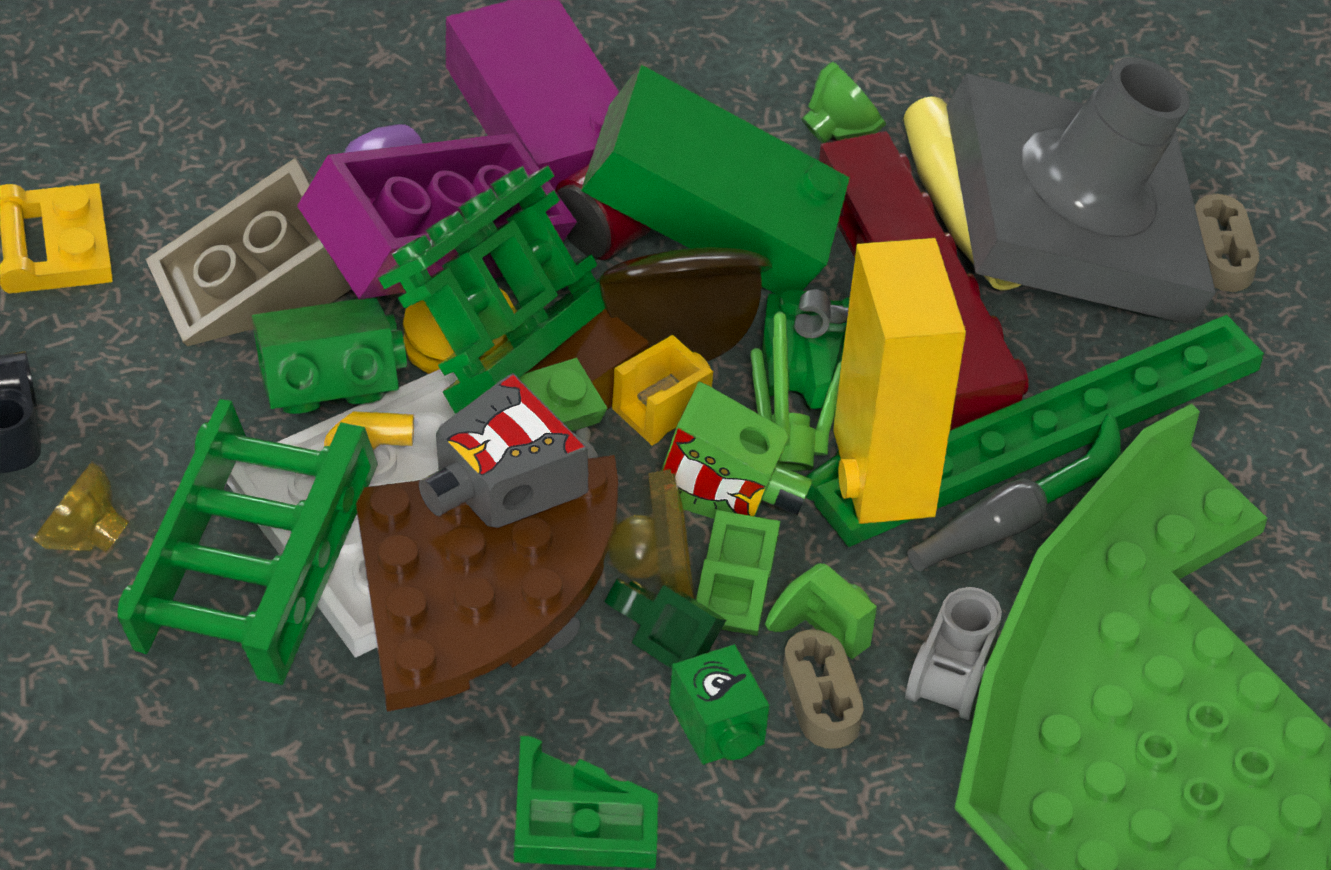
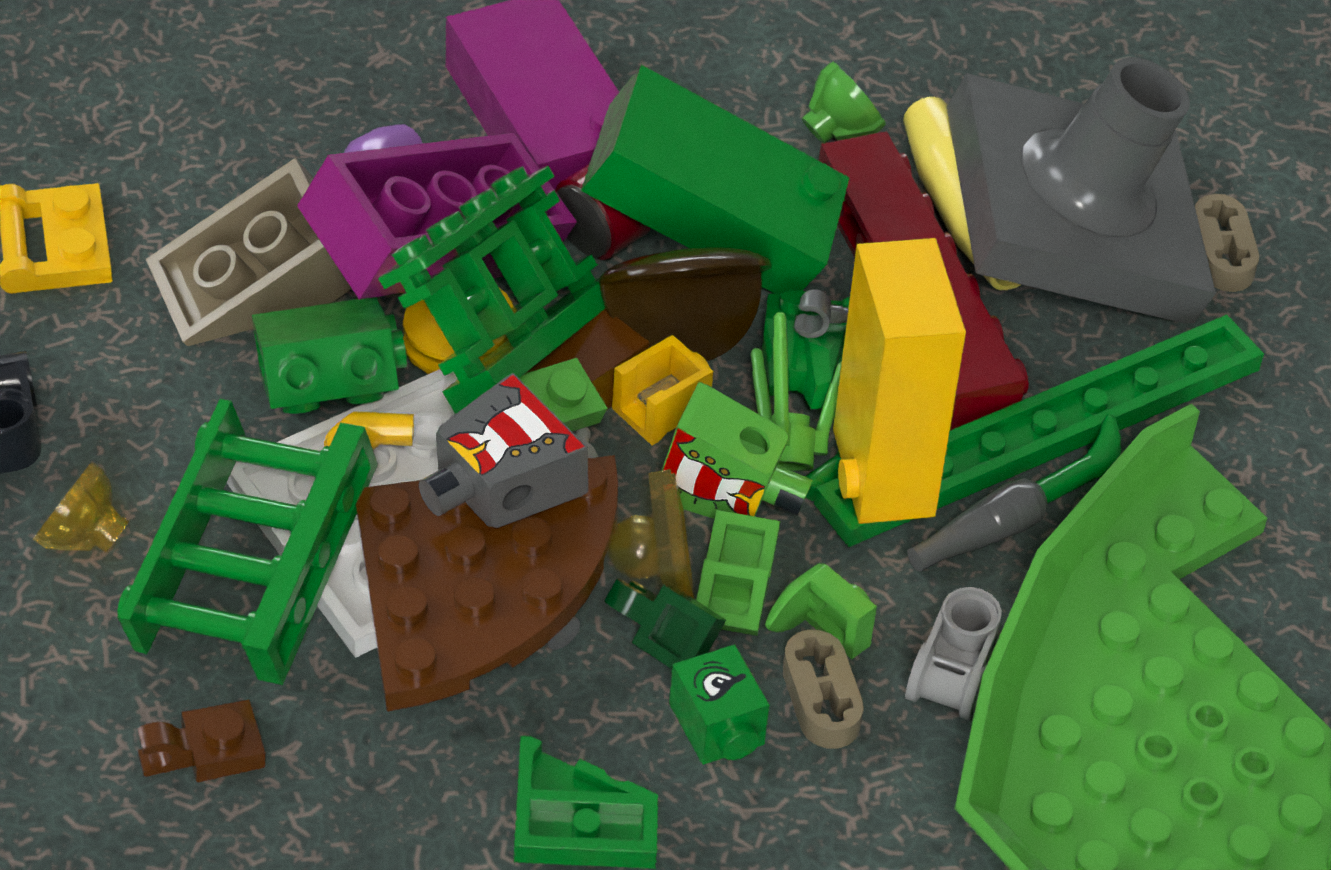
none -> reddish brown plate [137,700,265,783]

